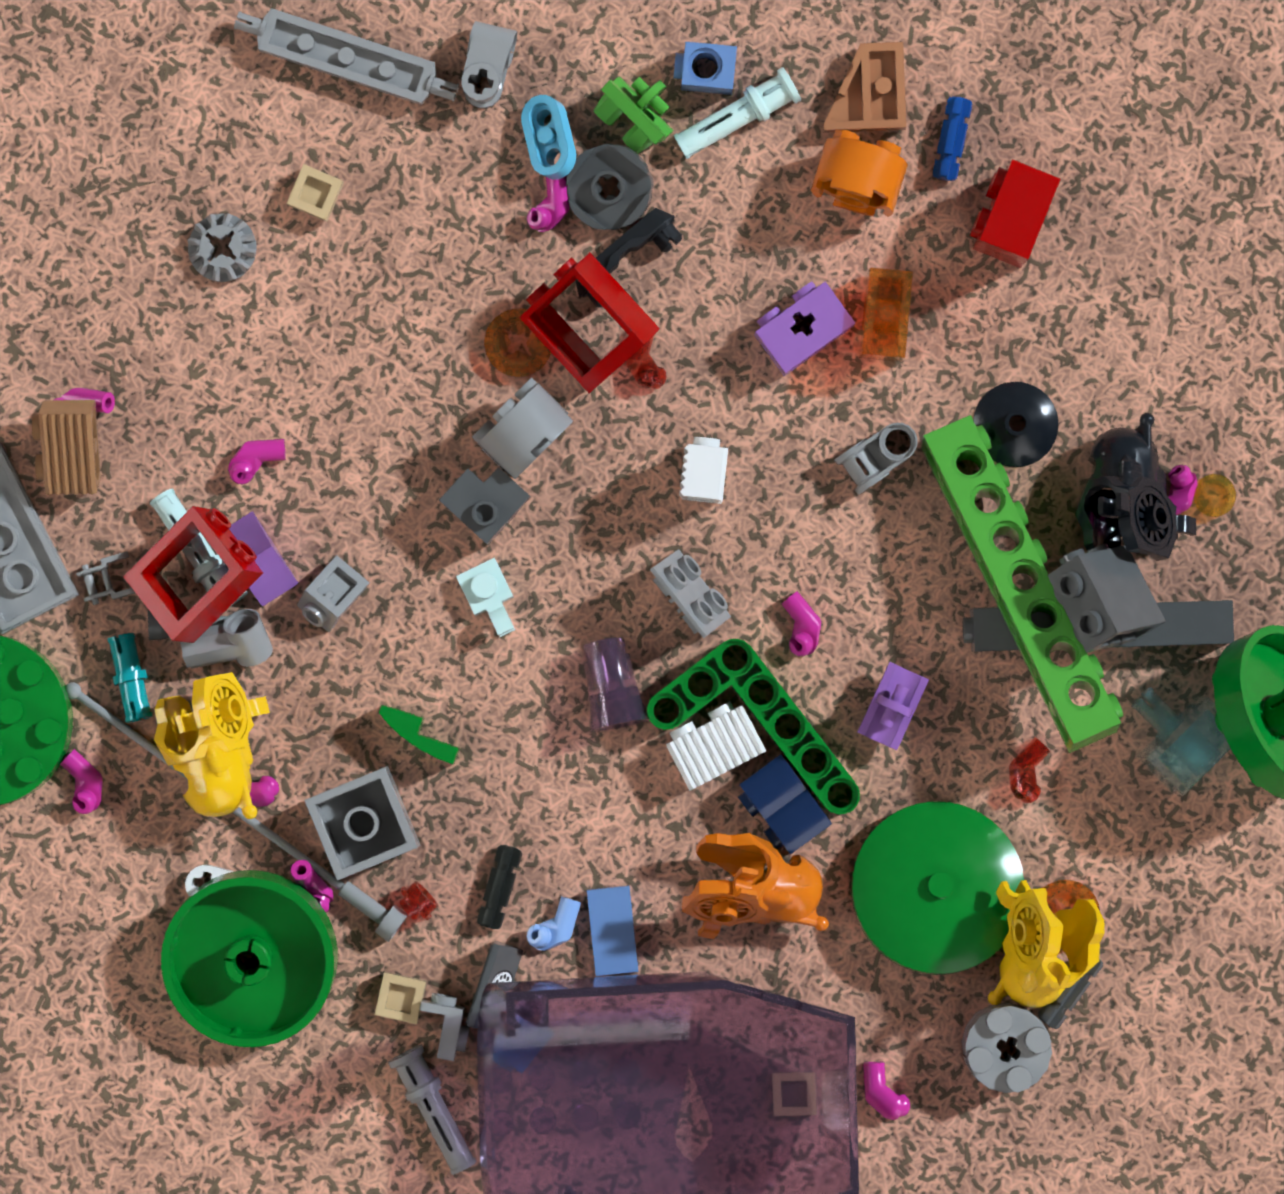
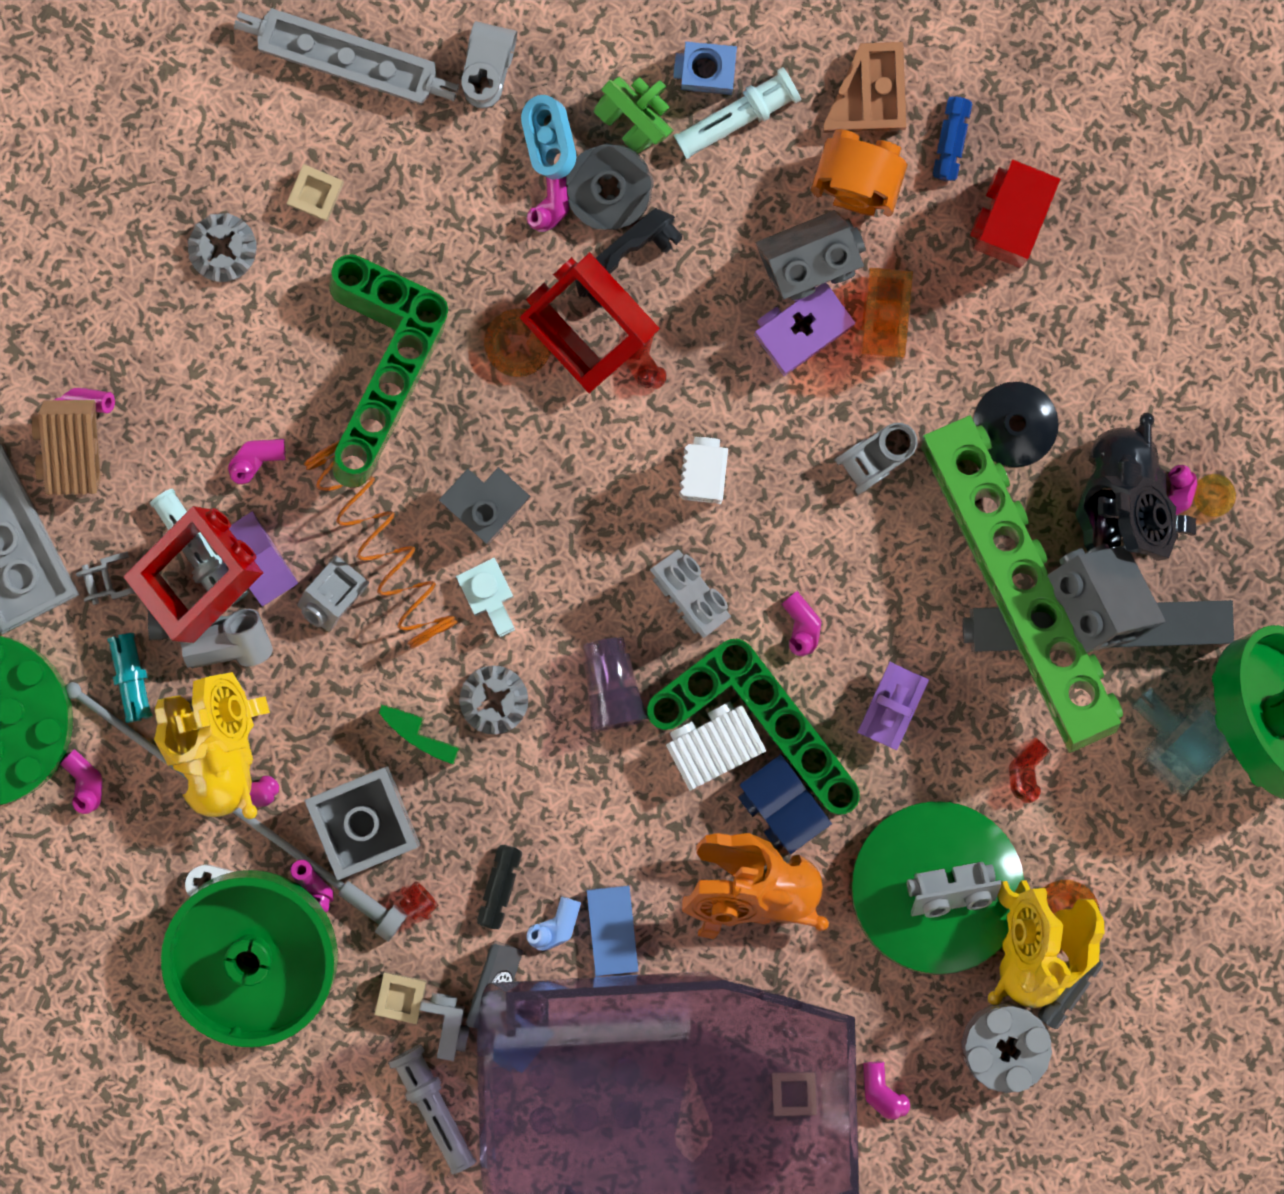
light grey brick [472,377,573,479] -> none
none -> orange piece [304,440,457,649]
none -> green beam [329,254,448,488]
none -> light grey gear [459,666,528,734]
none -> dark grey brick [755,210,866,300]
none -> light grey hinge [907,862,1001,918]

